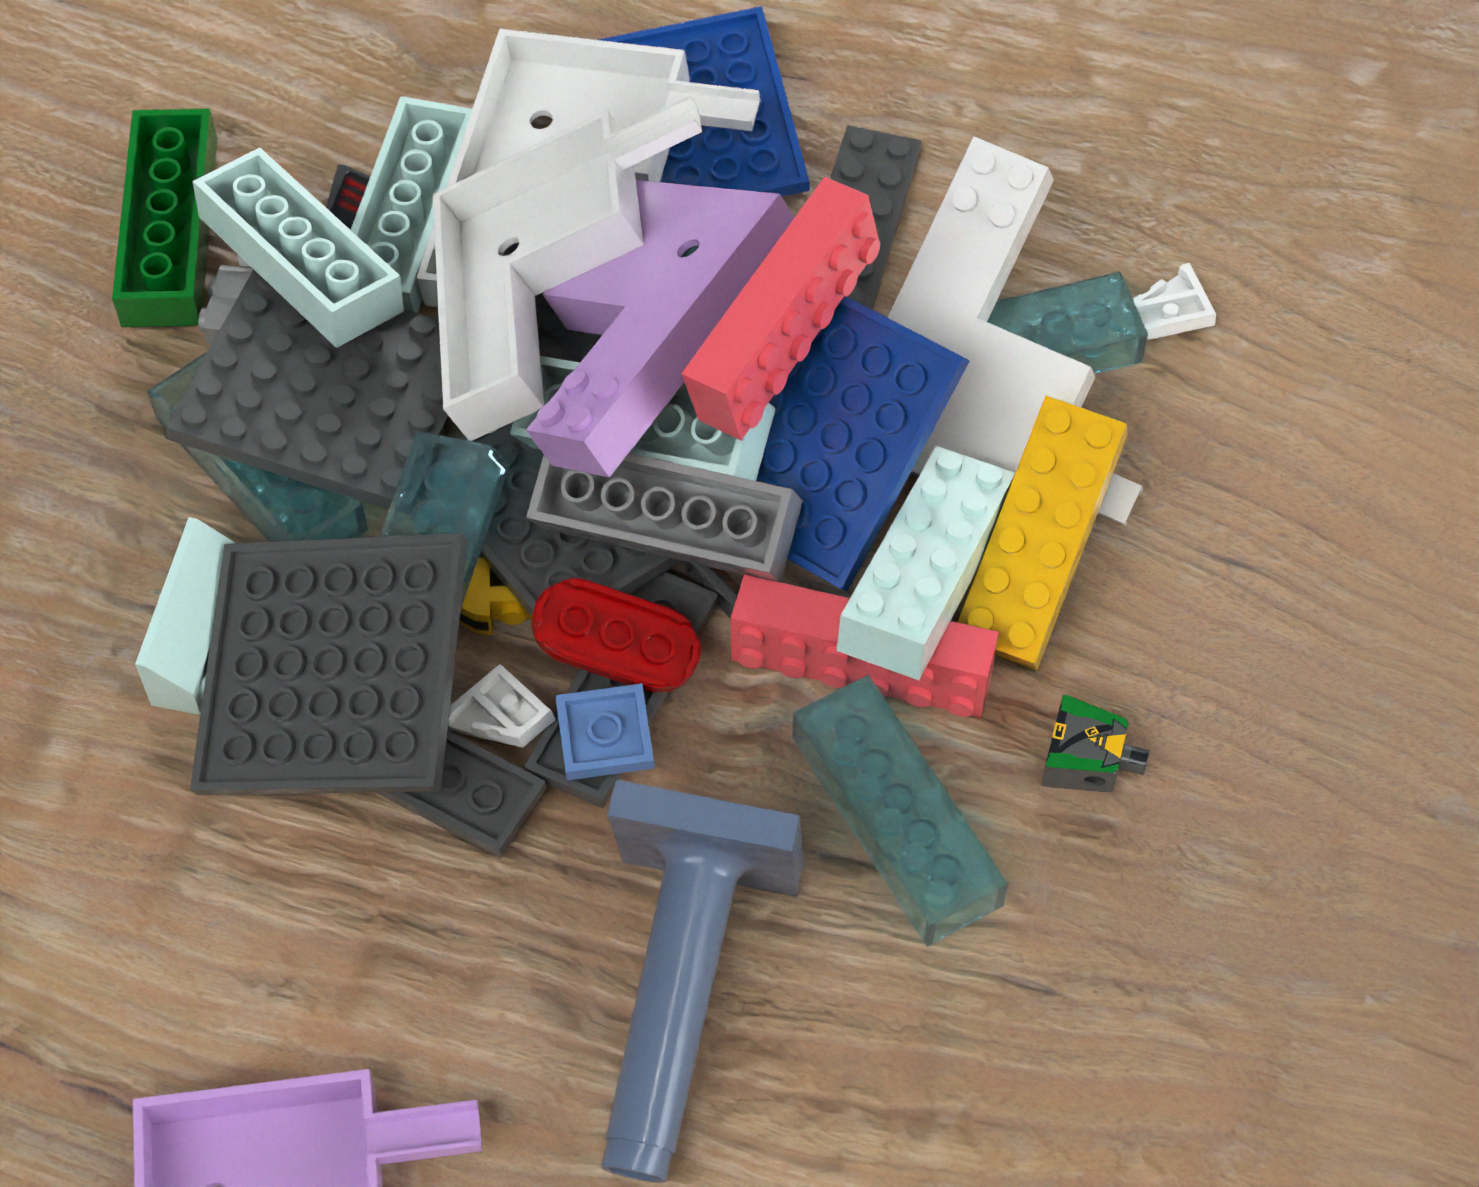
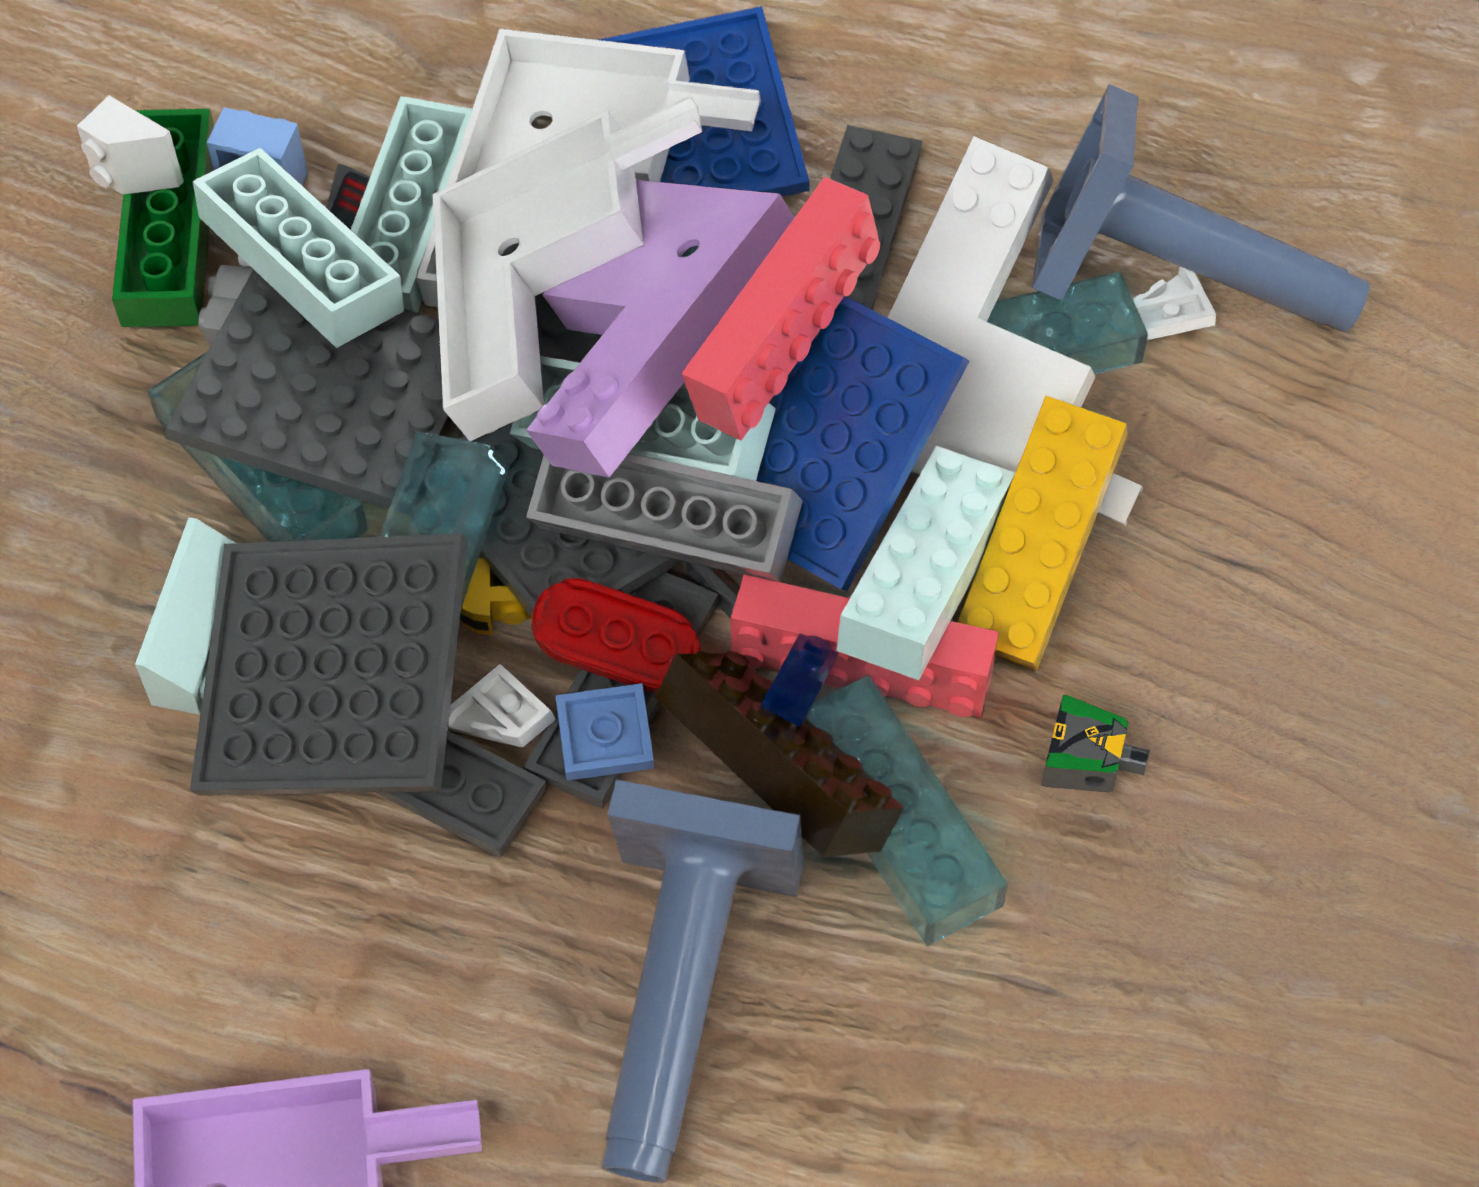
none -> white slope [77,95,184,195]
none -> light blue brick [207,107,308,186]
none -> dark brown brick [655,651,904,857]
none -> clear blue brick [761,633,839,727]
none -> sand blue piece [1032,84,1370,333]

